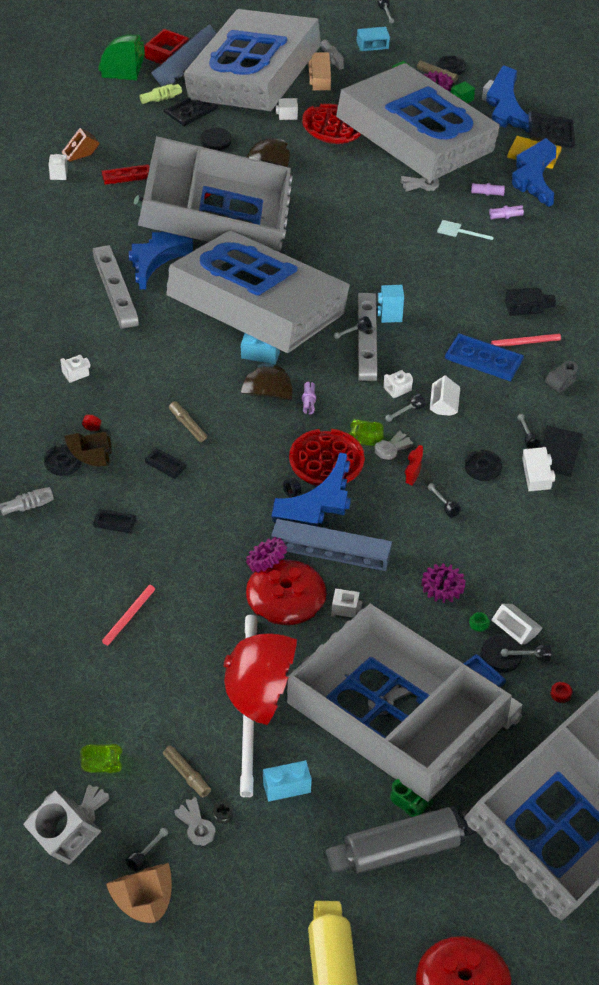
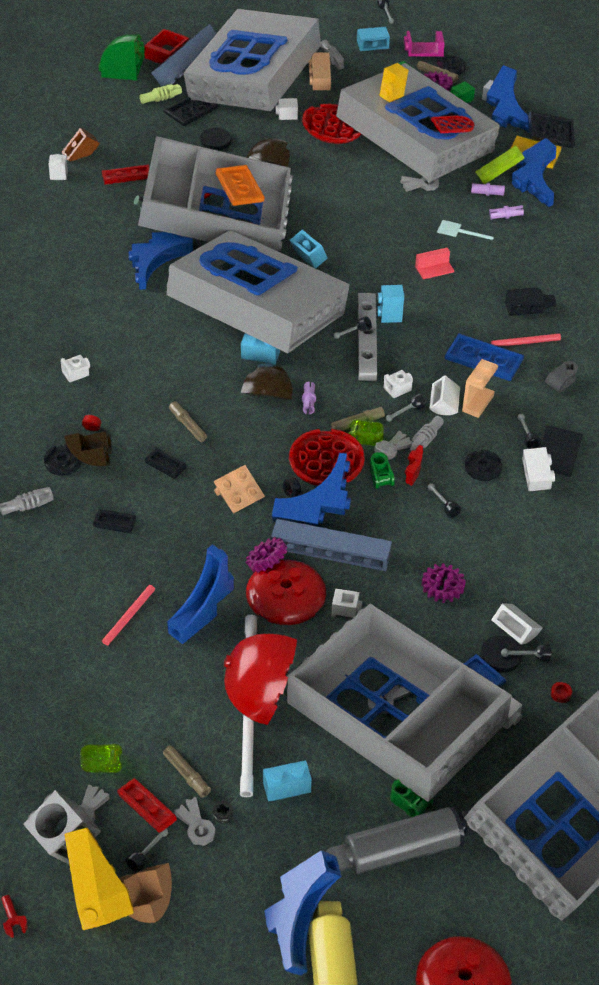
light grey beam [93,245,139,329] -> none
green plate [469,612,490,632] -> none
none -> red bar [1,895,28,938]
none -> yellow wedge [64,827,134,930]
none -> red tile [117,778,177,833]
none -> blue arch [167,544,234,644]
none -> light nougat hinge [214,465,265,513]
none -> orange tile [215,165,265,206]
none -> arch [264,850,342,976]
none -> medium azure brick [290,230,328,269]
none -> dark tan axle [331,407,385,431]
none -> green piece [370,452,395,489]
none -> yellow brick [379,63,409,103]
none -> dark pink panel [404,31,444,56]
none -> light grey hinge [410,416,444,451]
none -> coral panel [415,248,454,279]
none -> red window [431,116,475,134]
none -> light nougat panel [462,359,498,418]
none -> lime plate [475,145,525,184]

